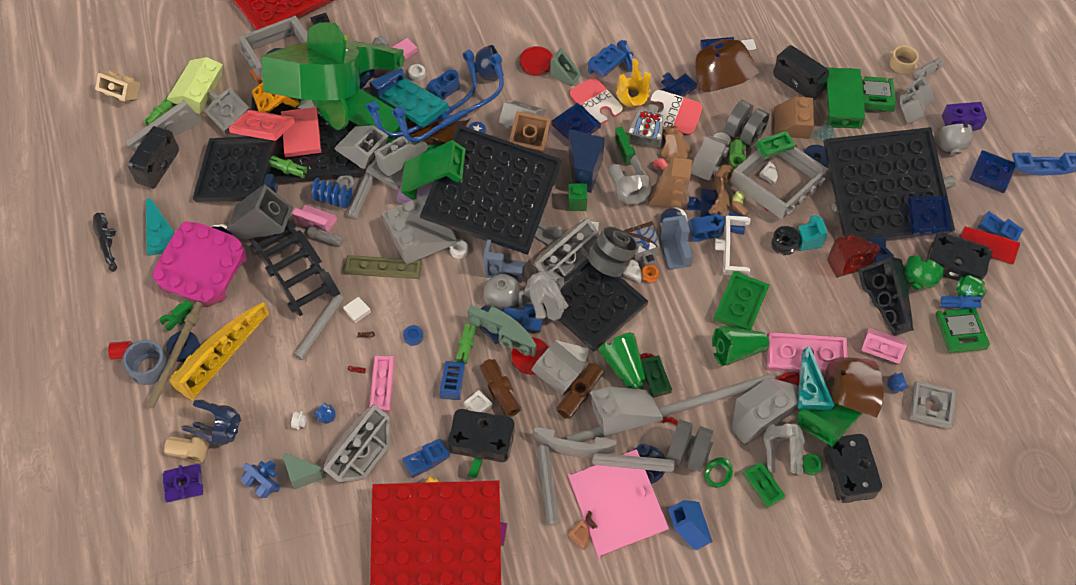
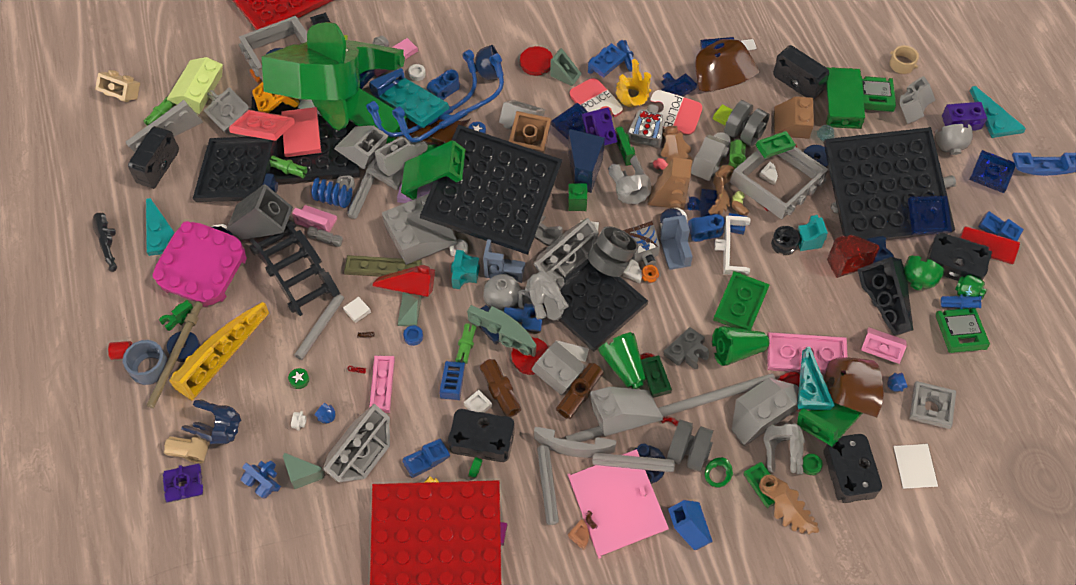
light grey axle [913,58,944,80] -> none
none -> green tile [288,368,309,389]
none -> red slope [373,265,435,297]
none -> sand green slope [398,292,422,327]
none -> teal brick [451,250,480,289]
none -> dark purple brick [582,107,617,146]
none -> dark grey plate [664,327,709,369]
none -> lime tile [713,104,733,126]
none -> medium nougat plant [759,475,819,534]
none -> white sticker [893,444,938,489]
none -> teal wing [970,86,1026,138]

